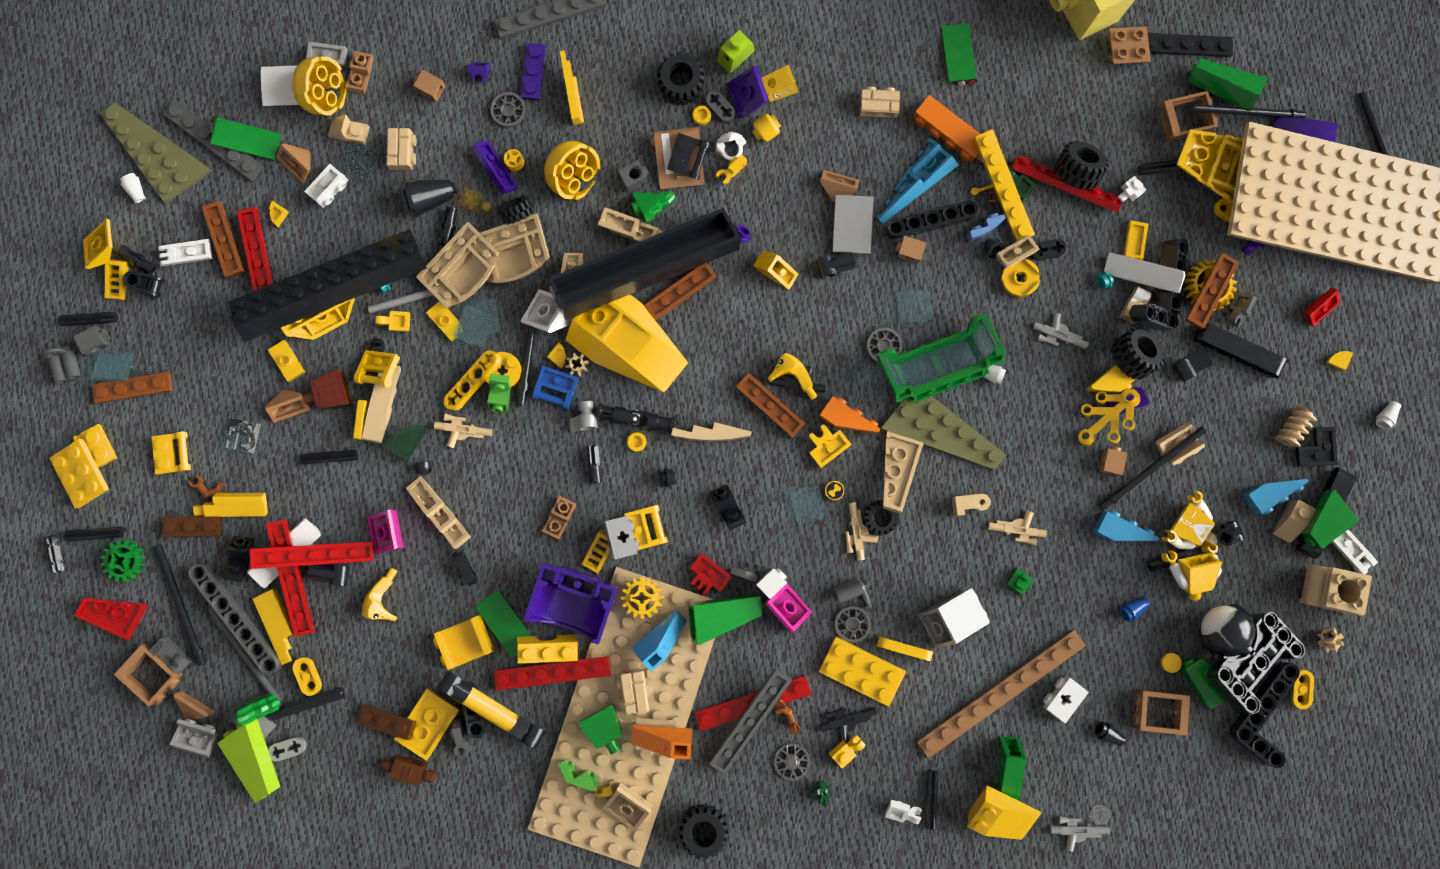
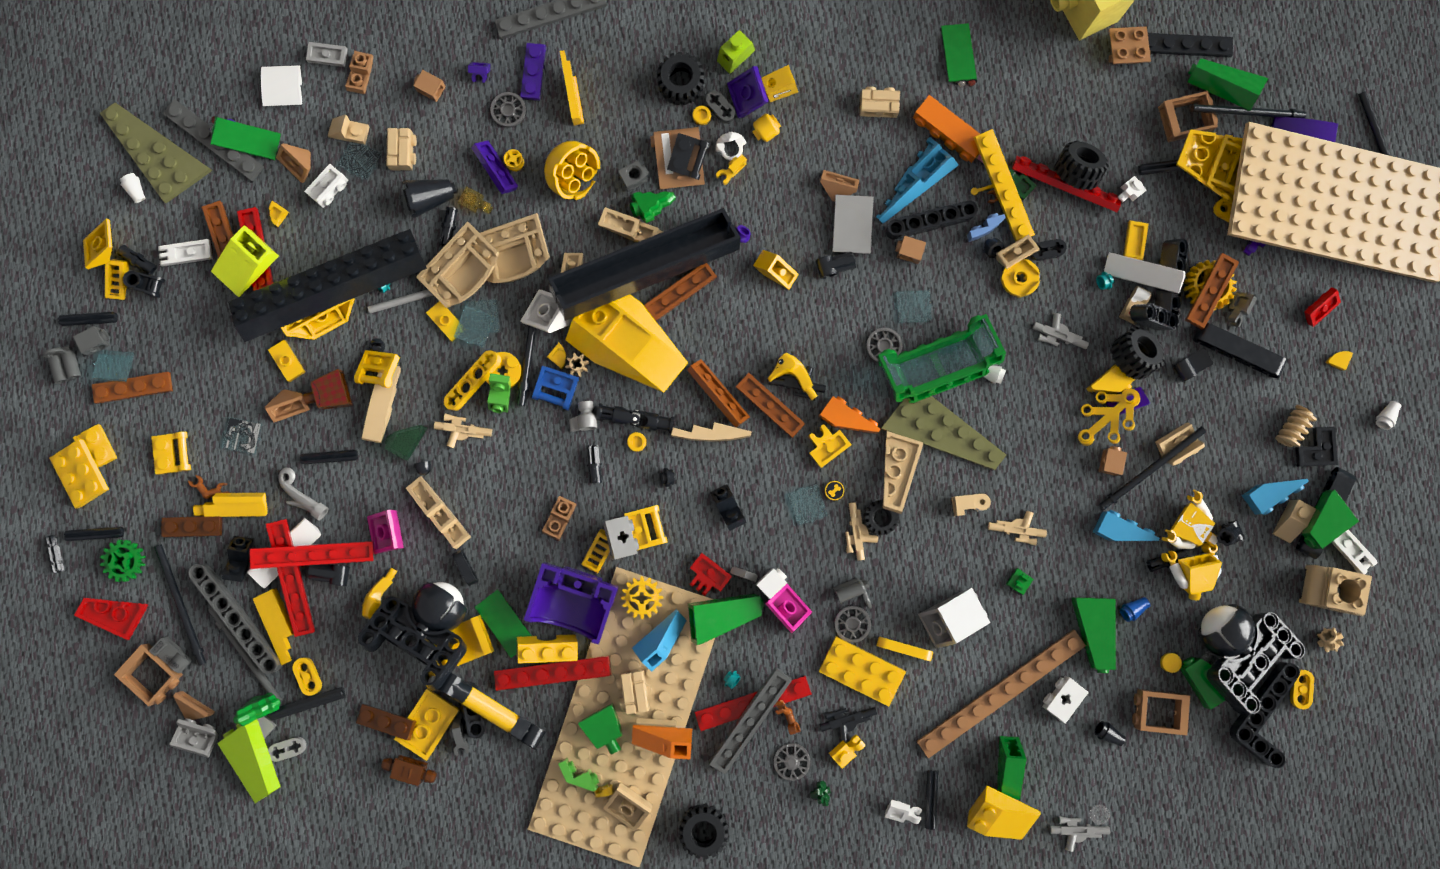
yellow cylinder [291,57,347,115] -> none
yellow tile [353,400,370,440] -> none
yellow plate [375,311,410,332] -> none
black tyre [497,195,535,225] -> none
none -> neon yellow slope [211,225,279,297]
none -> light grey plant [278,467,329,520]
none -> black beam [358,582,467,691]
none -> dark orange plate [687,359,750,428]
none -> teal plate [724,671,741,689]
none -> green slope [1072,597,1116,673]

